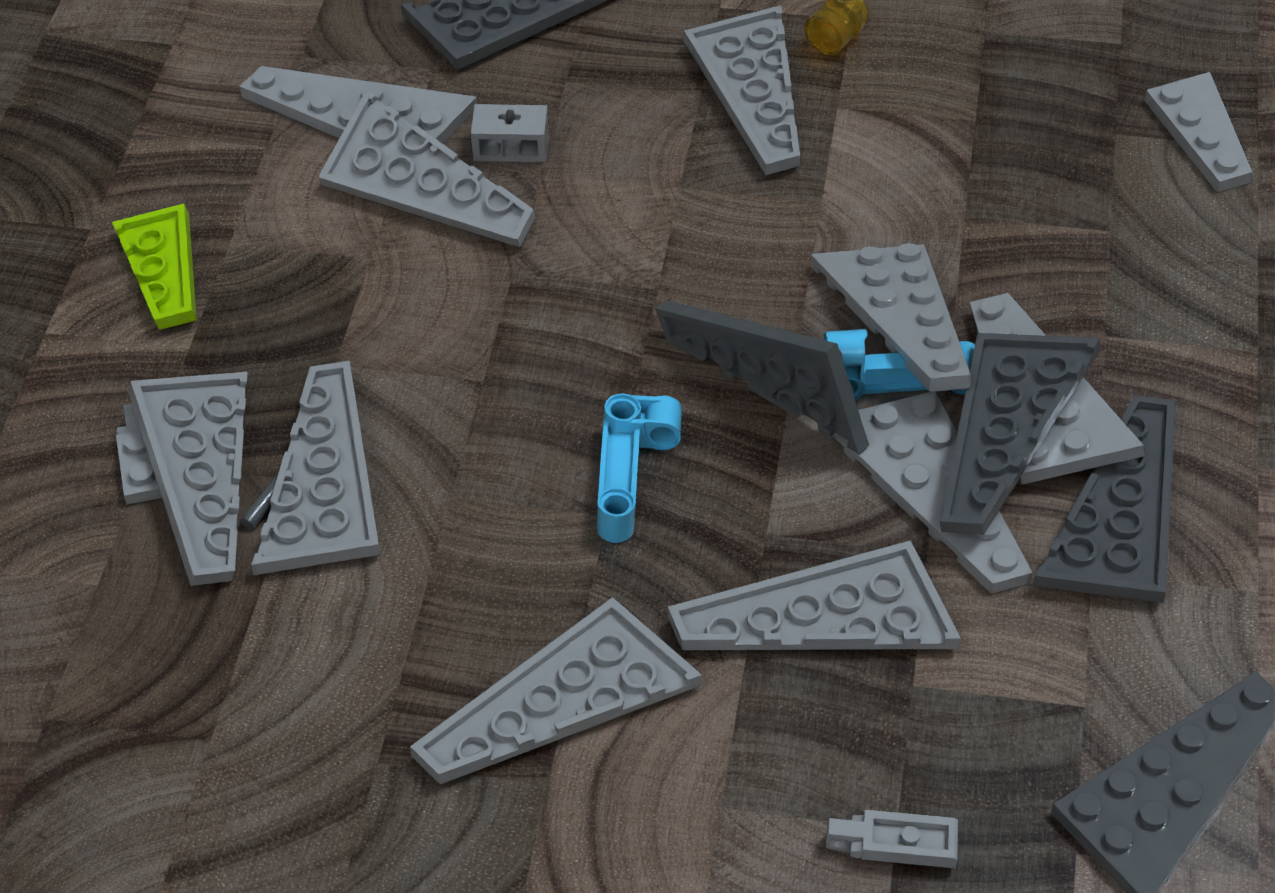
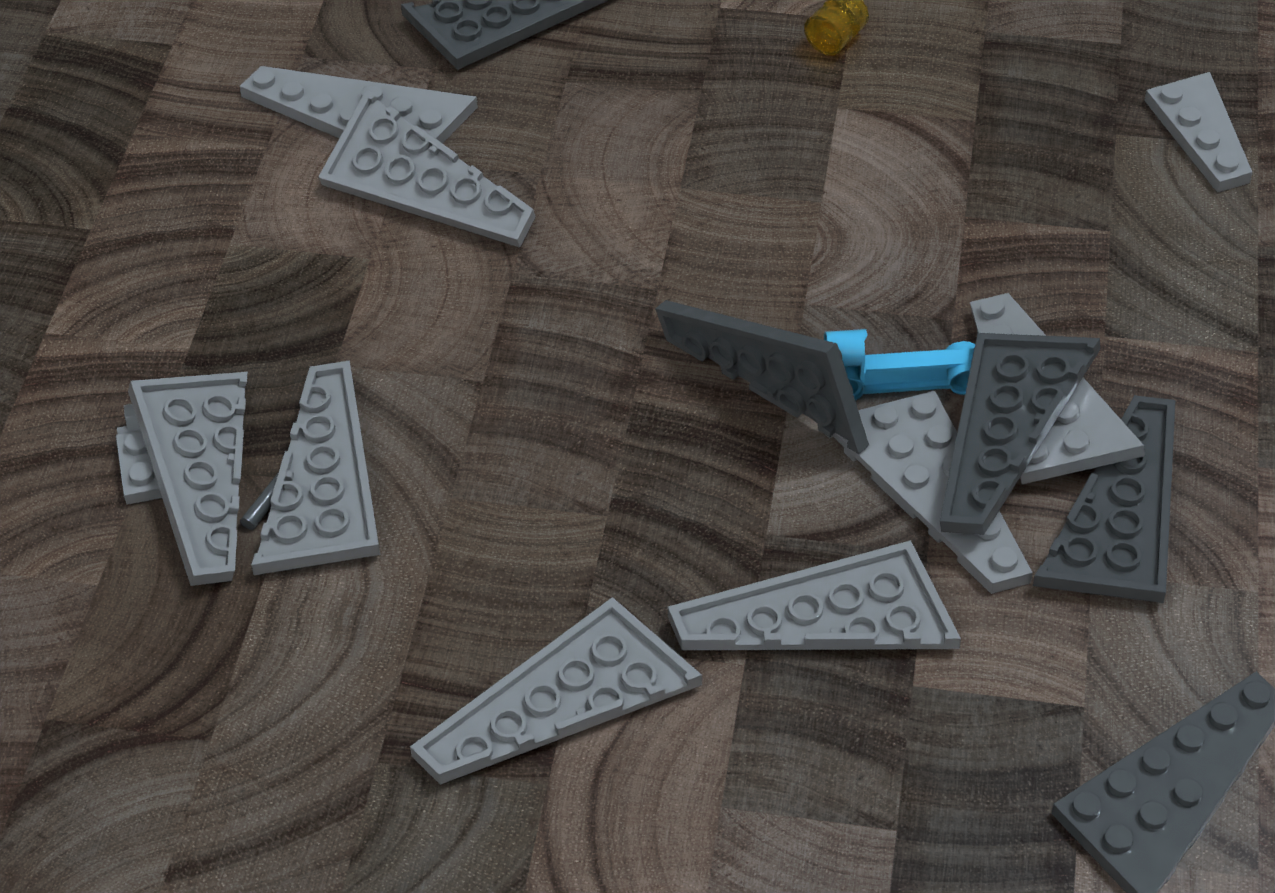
lime wing [112,204,197,330] -> none
light grey brick [471,104,549,162] -> none
medium azure piece [597,393,682,543] -> none
light grey wing [684,5,800,175] -> none
light grey wing [811,243,971,392] -> none
light grey hinge [826,810,958,868] -> none

